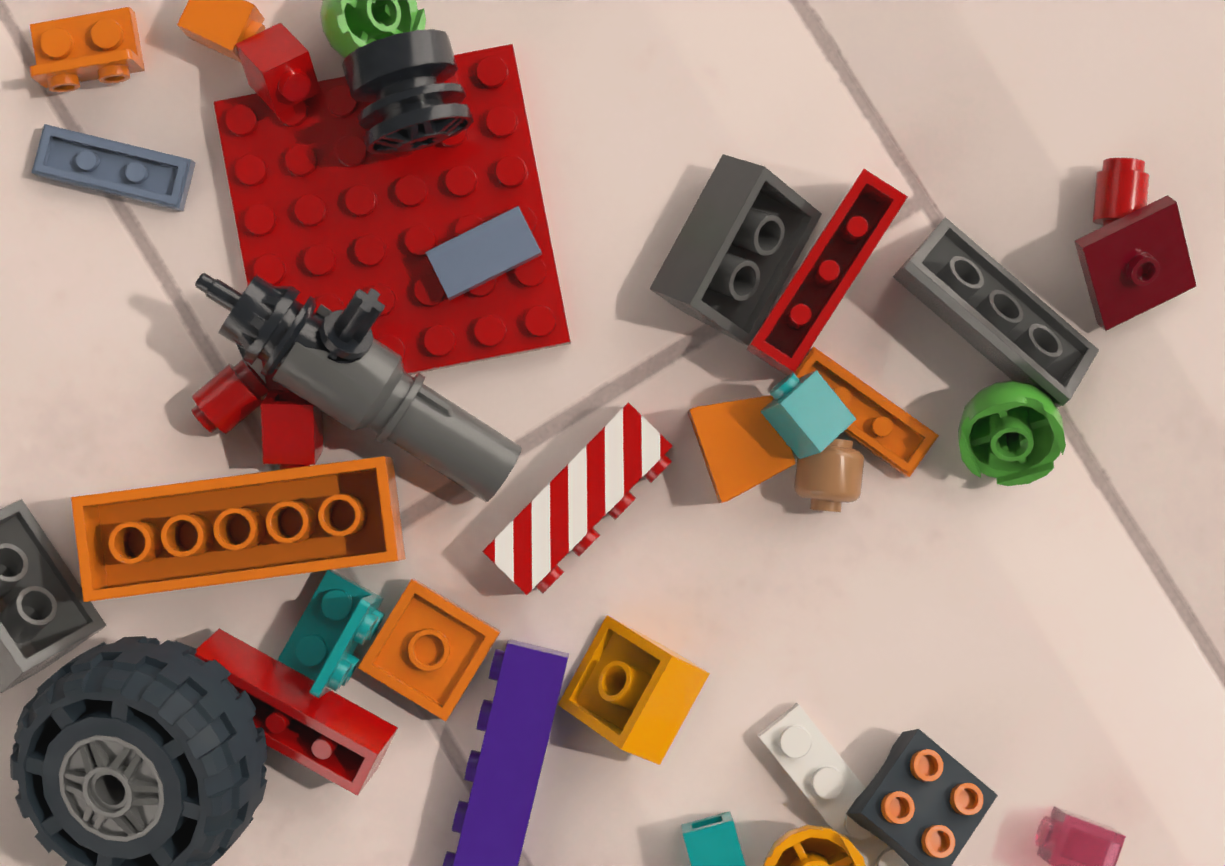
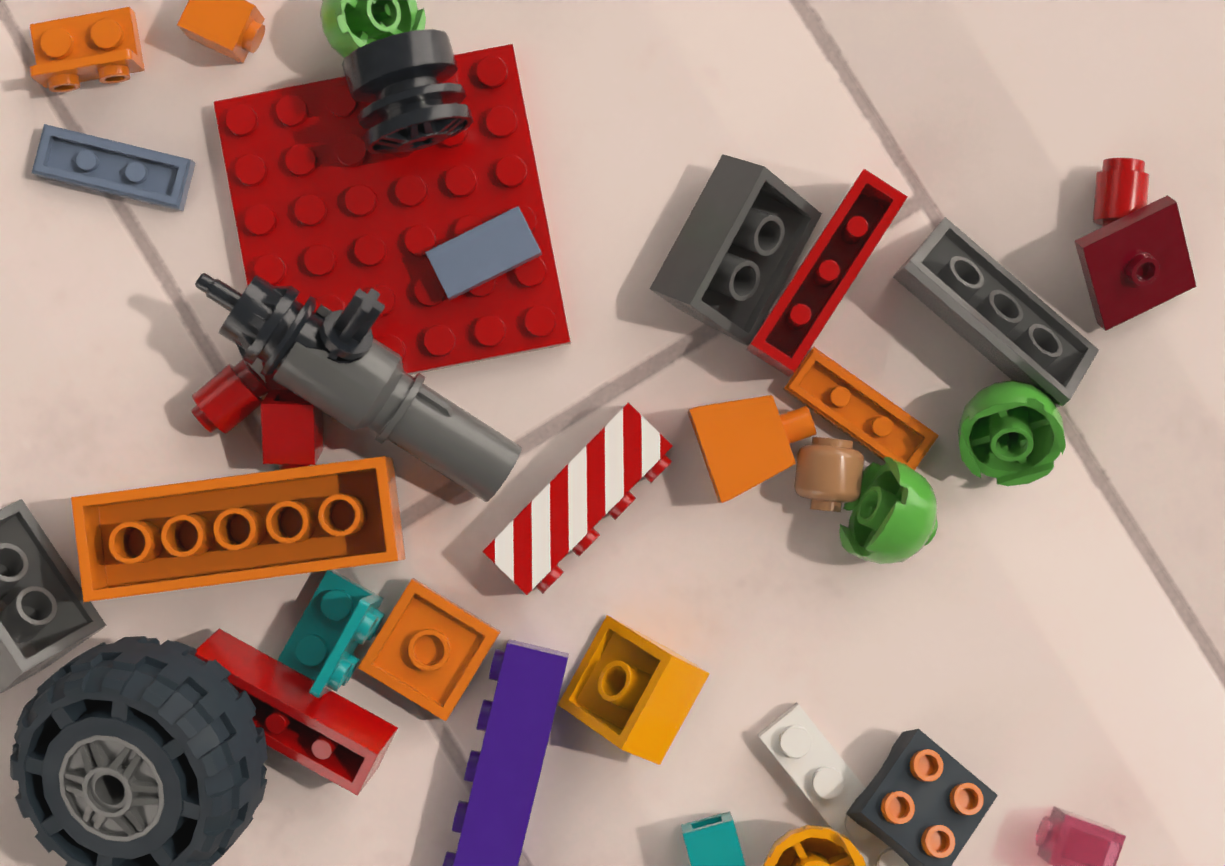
red brick [235,22,321,114] -> none
teal brick [760,370,856,459] -> none
none -> bright green cylinder [839,457,938,564]

